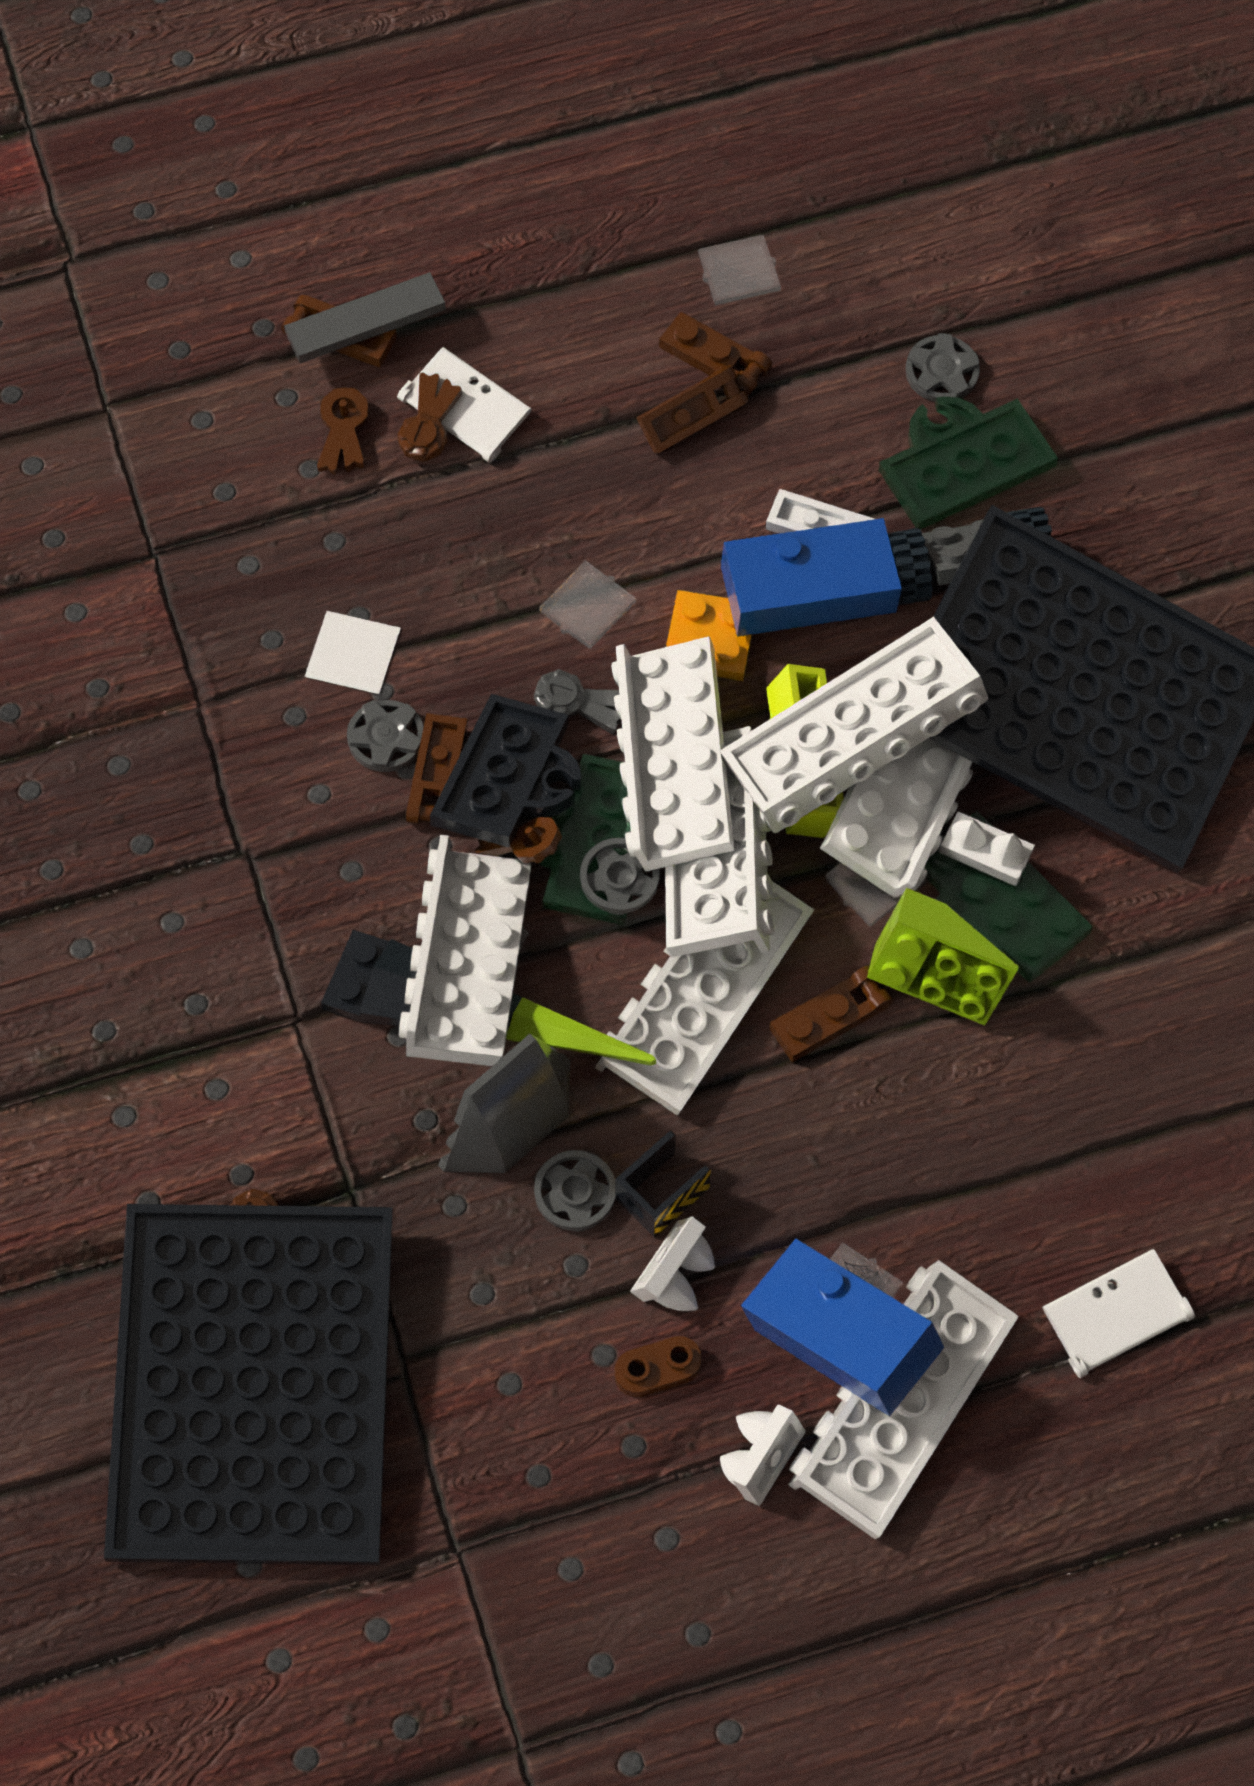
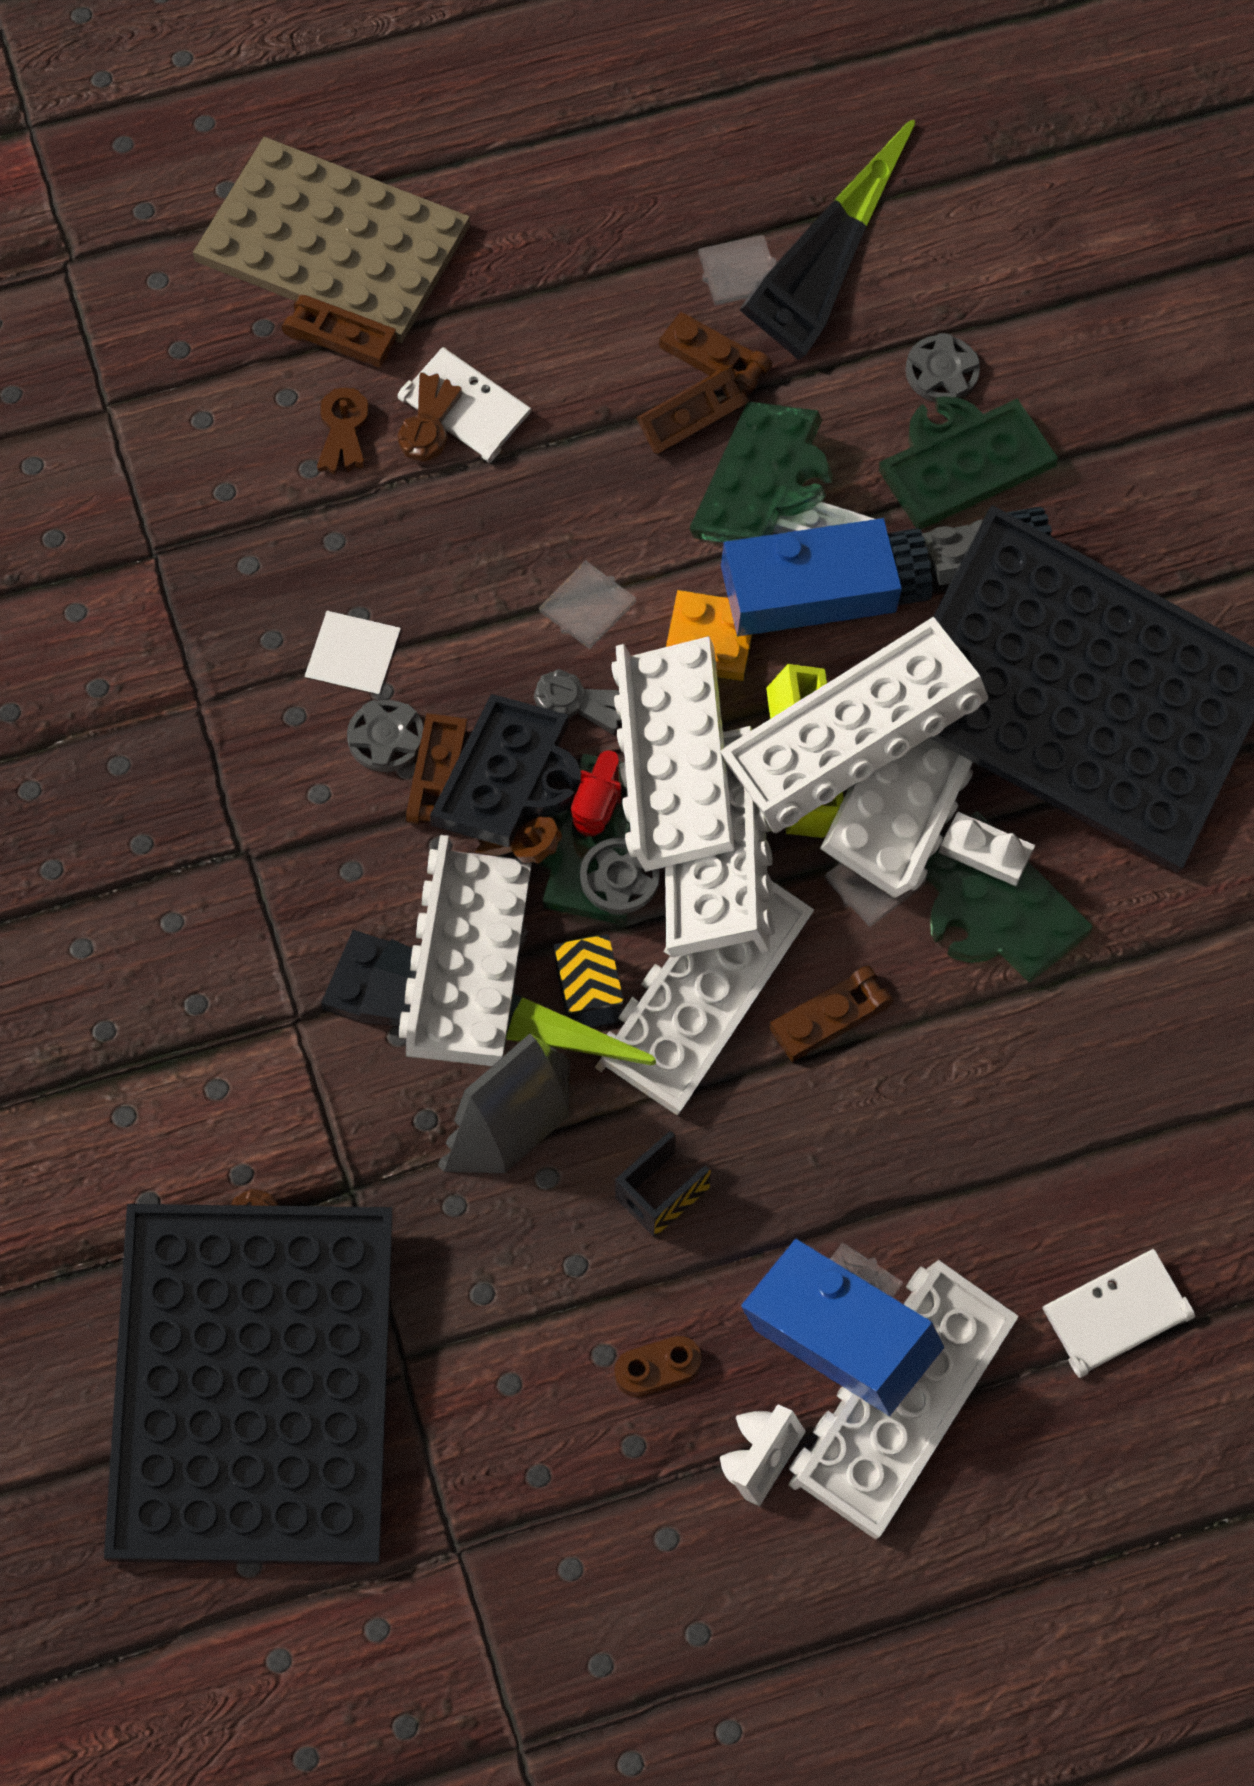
dark grey tile [284,272,446,363] -> none
dark grey wheel [534,1150,616,1232] -> none
white tile [630,1216,715,1311] -> none
lime slope [867,888,1018,1026] -> none
none -> dark tan plate [193,137,470,343]
none -> piece [554,934,623,1029]
none -> red arm [571,750,621,836]
none -> clear green plate [689,402,833,543]
none -> black plate [739,120,915,360]

